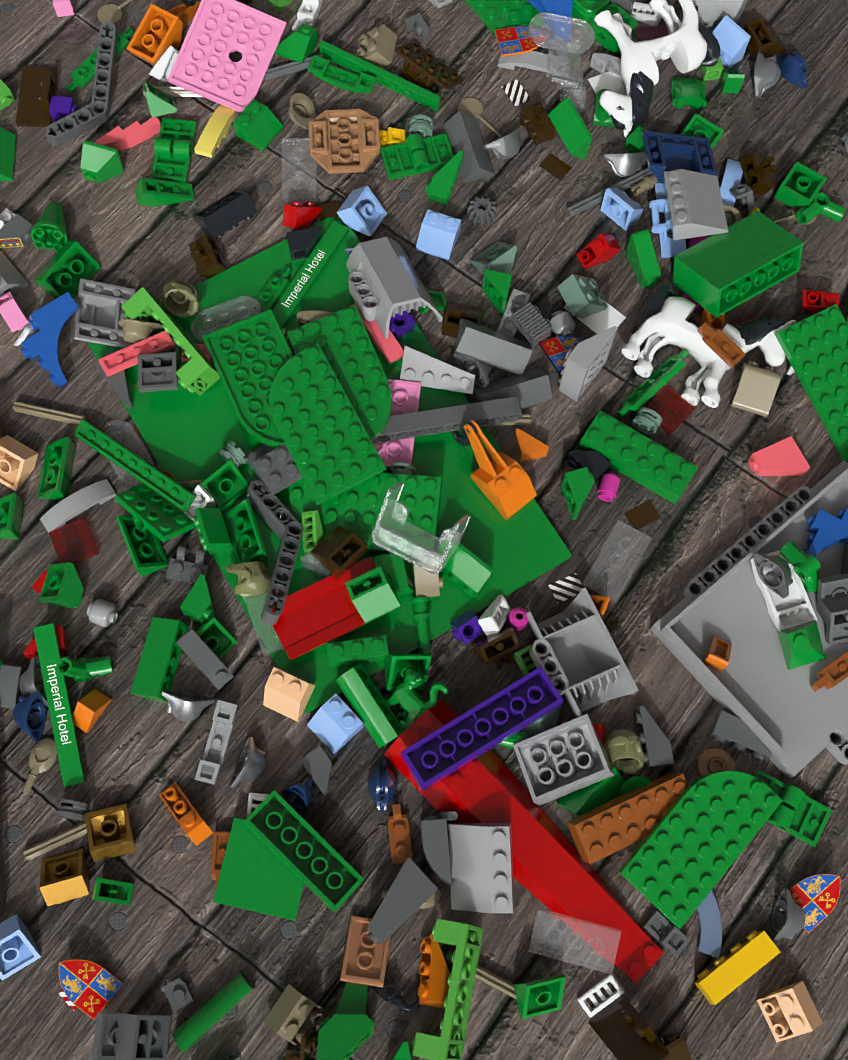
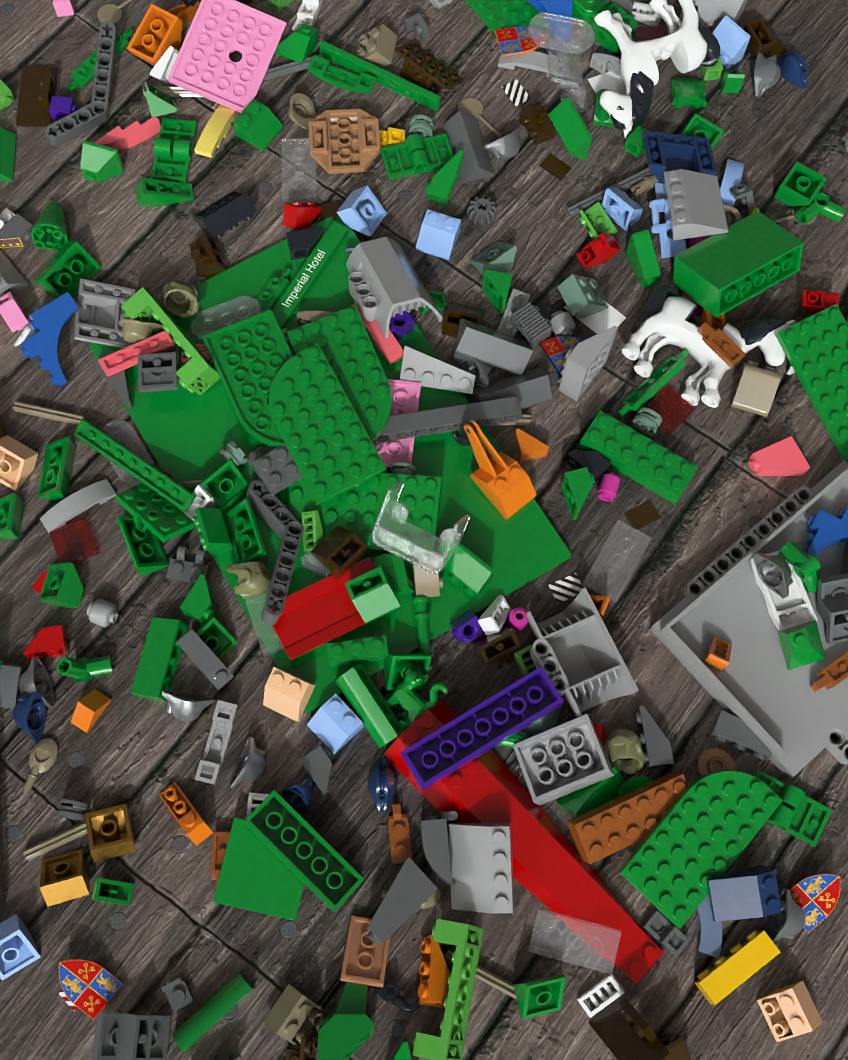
green tile [33,623,86,787] -> none
flat silver hat [602,152,646,178] -> none
dark brown brick [740,153,777,196] -> none
none -> bright green bracket [579,202,617,240]
none -> slope [707,865,782,922]

